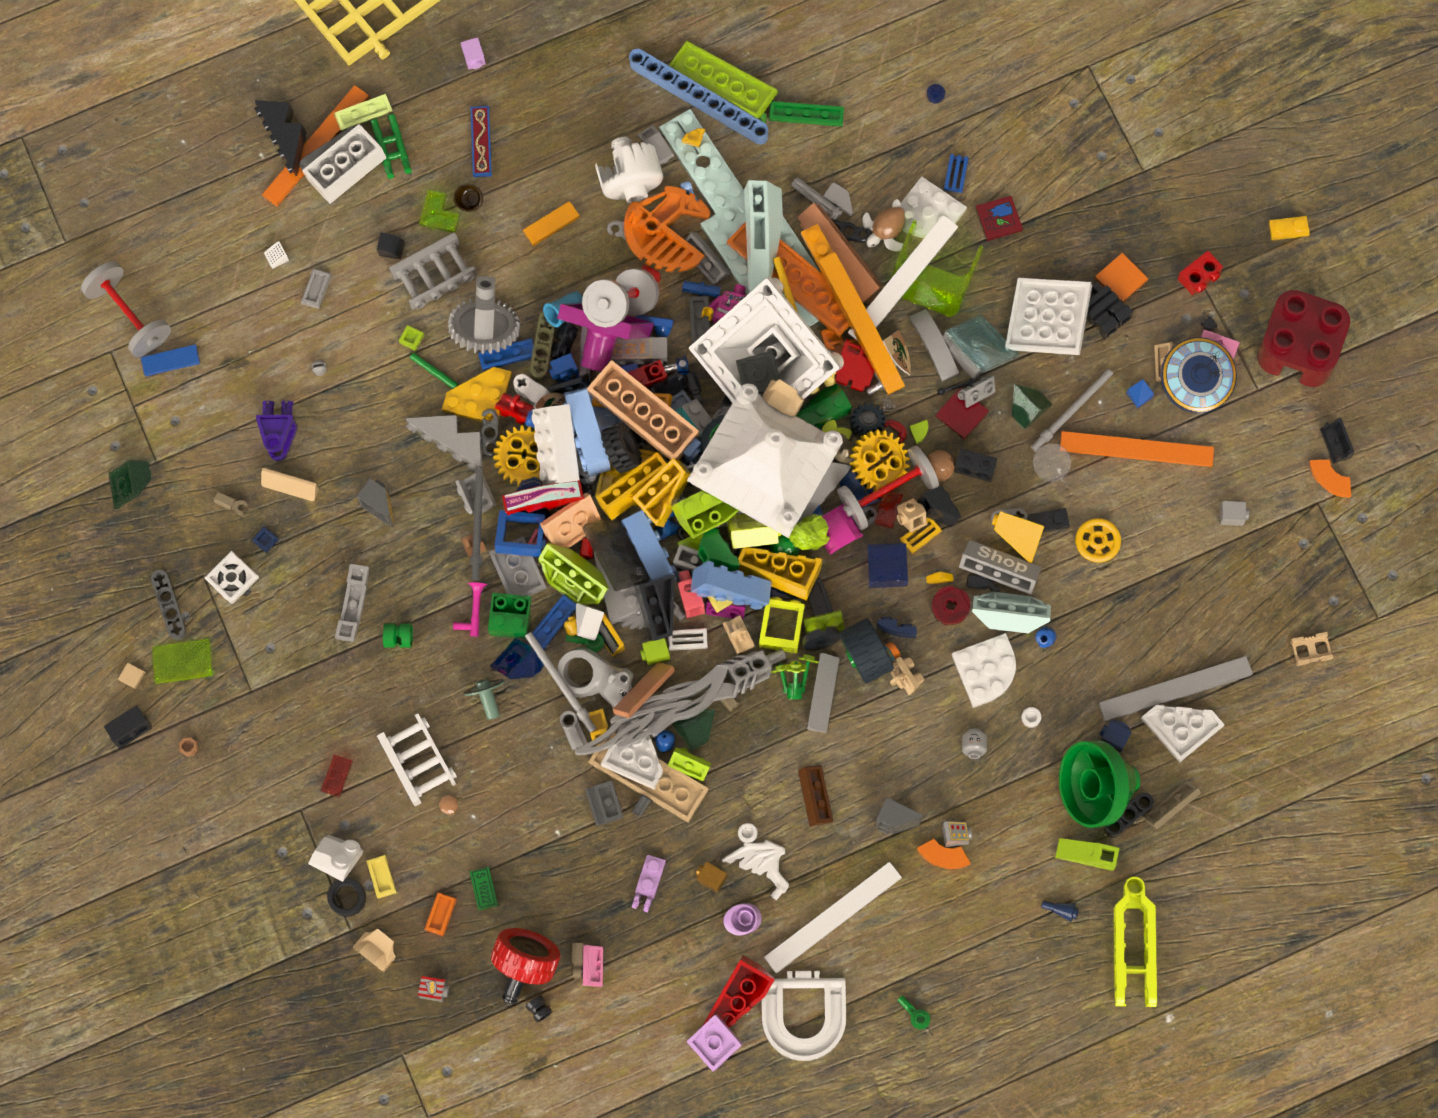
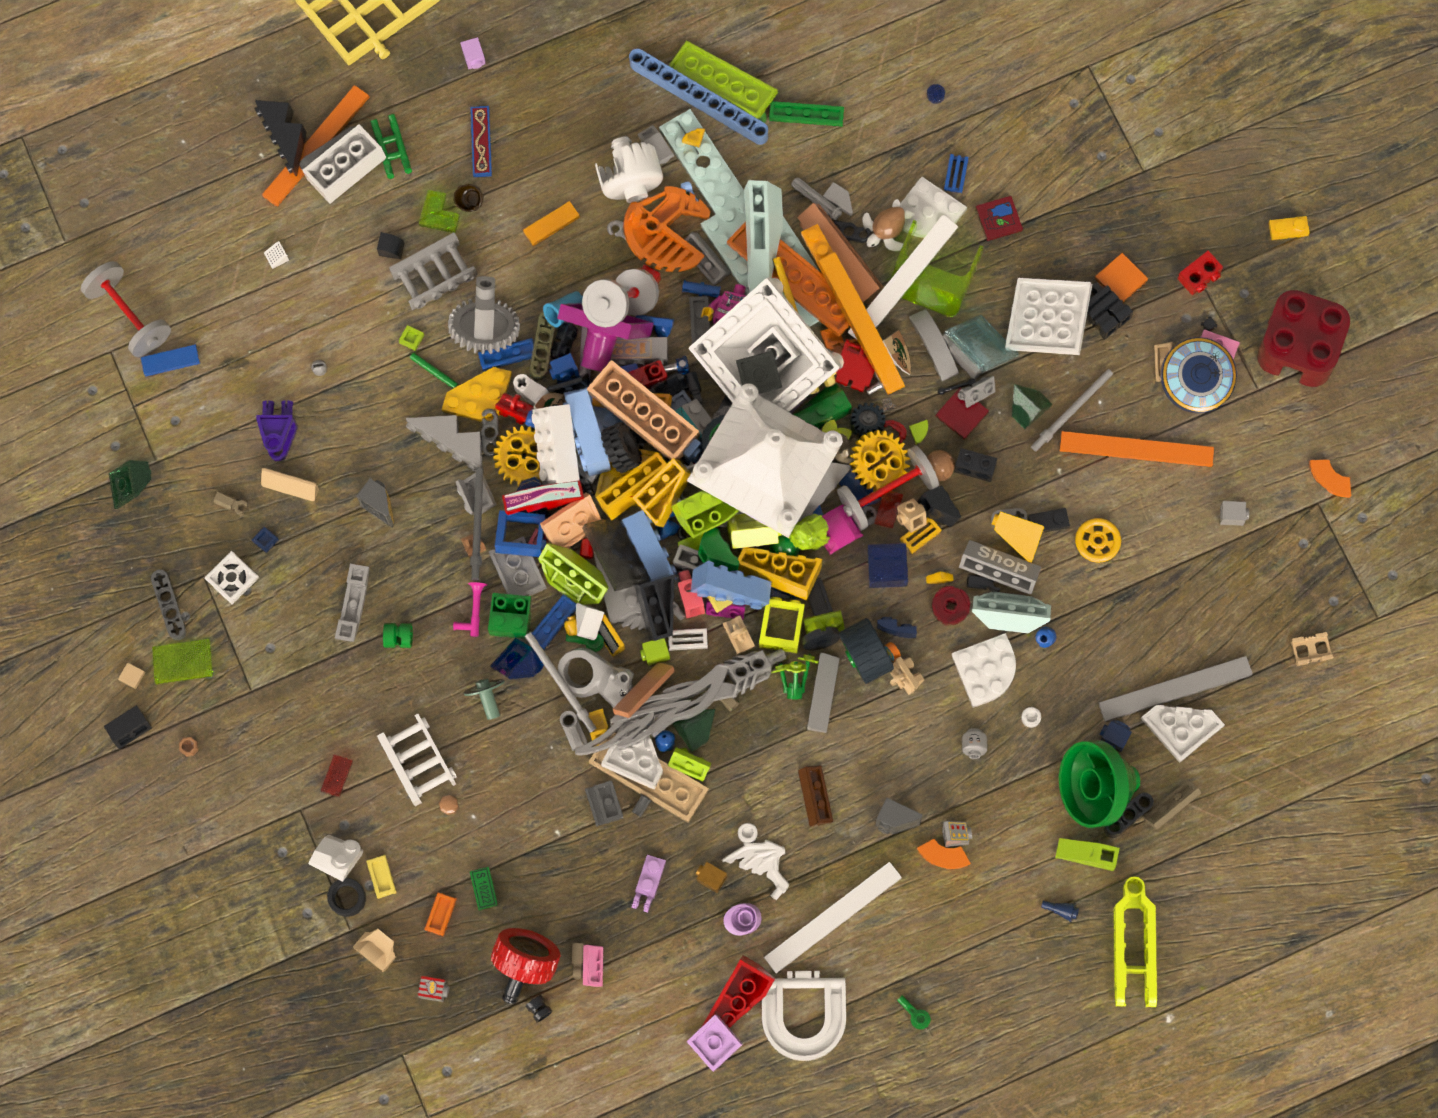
light grey tile [301,268,332,309] -> none
yellowish green plate [334,94,392,131] -> none
tan slope [762,379,805,417] -> none
clear tile [1033,444,1071,482] -> none
blue slope [1126,379,1154,408] -> none
black hinge [1320,418,1355,464] -> none

